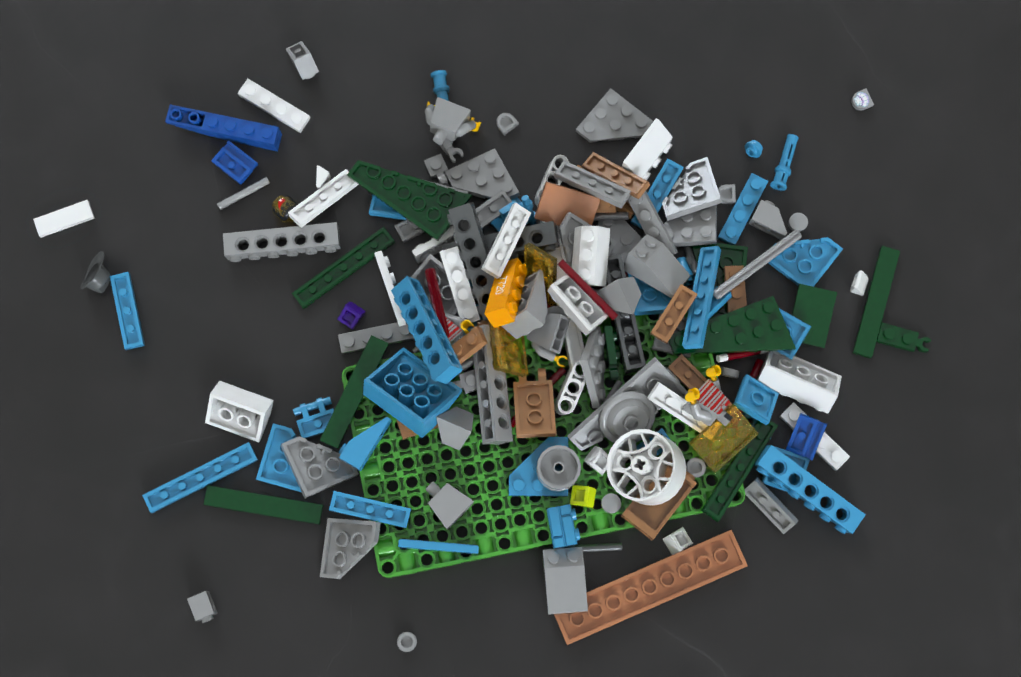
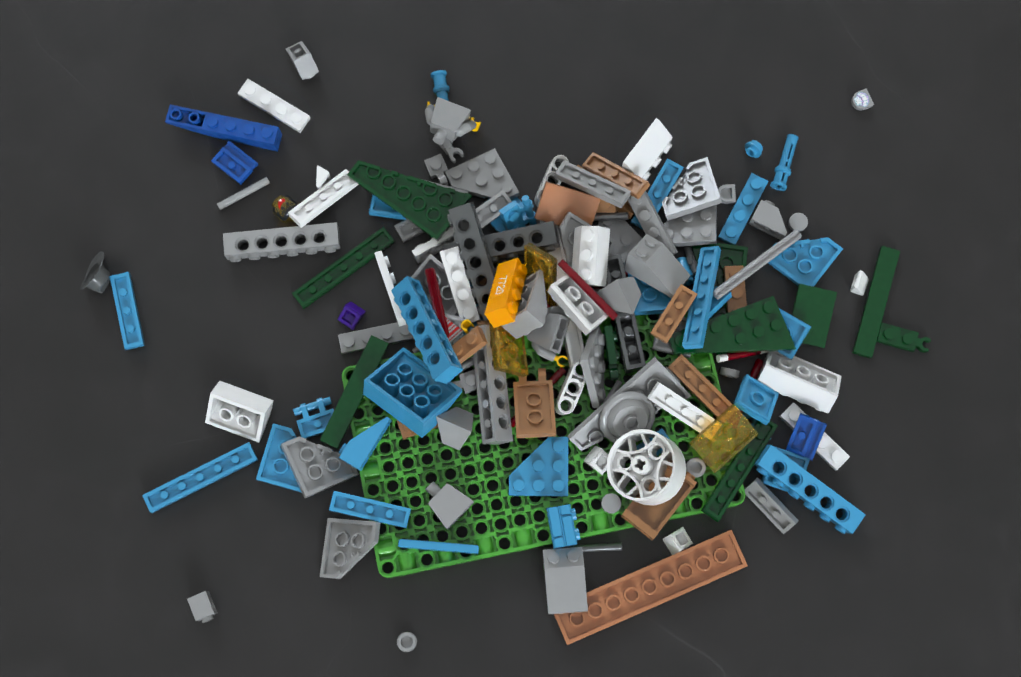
white tile [33,200,95,238] -> none
dark green tile [203,485,323,525] -> none
white plate [481,203,531,279] -> none
light grey tile [496,113,519,136] -> none
light grey wheel [536,445,581,492] -> none
neon yellow slope [570,485,596,508] -> none
light grey plate [575,88,654,143] -> none
torso [683,365,733,426] -> none

